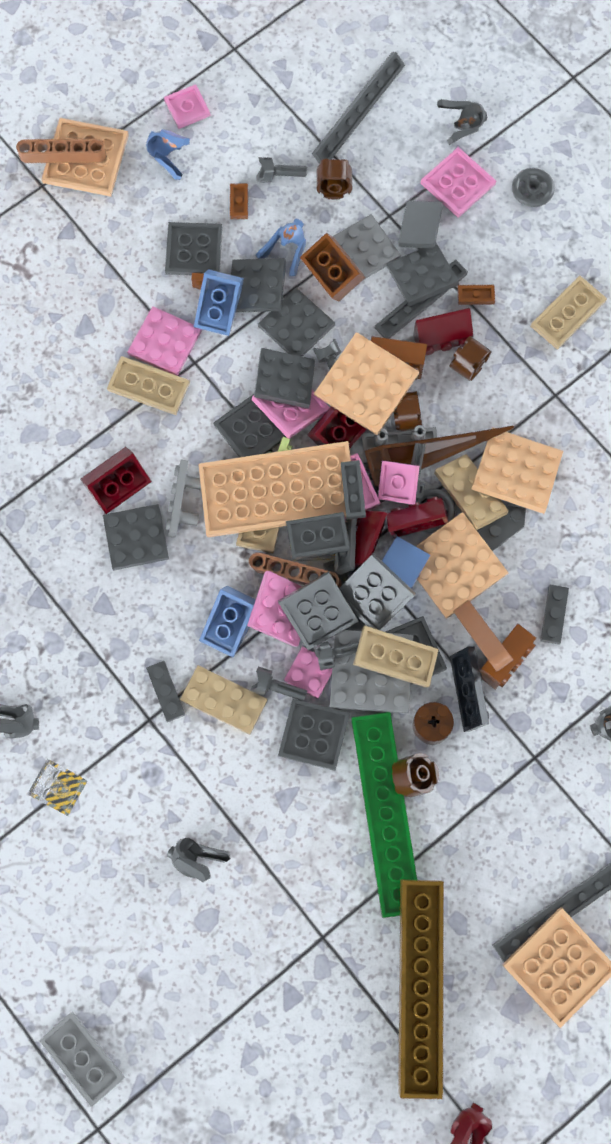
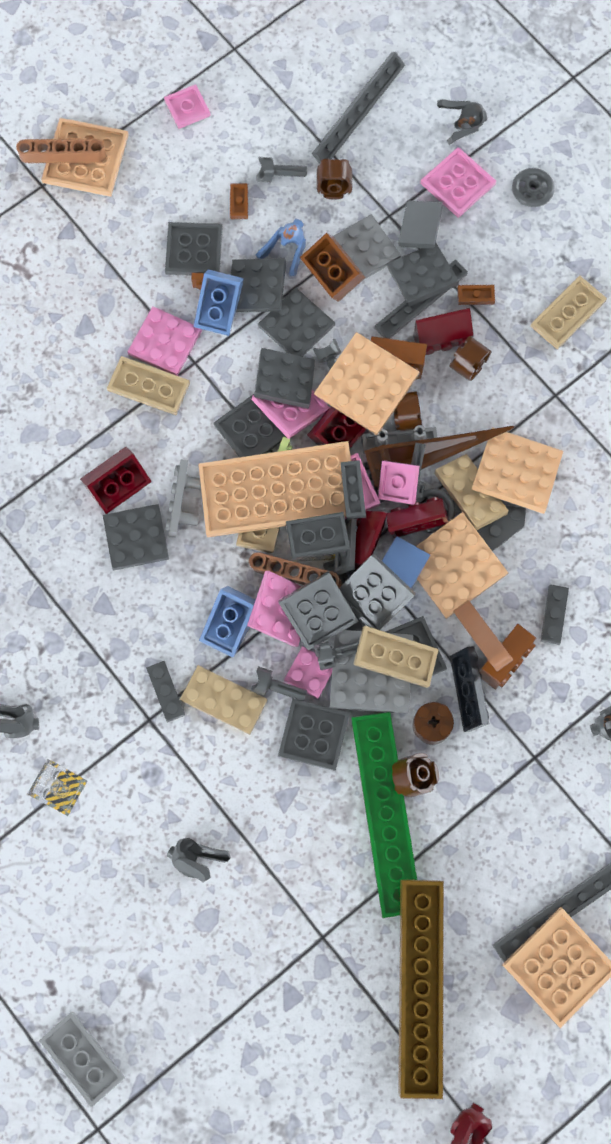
medium blue piece [146,129,190,180] -> none

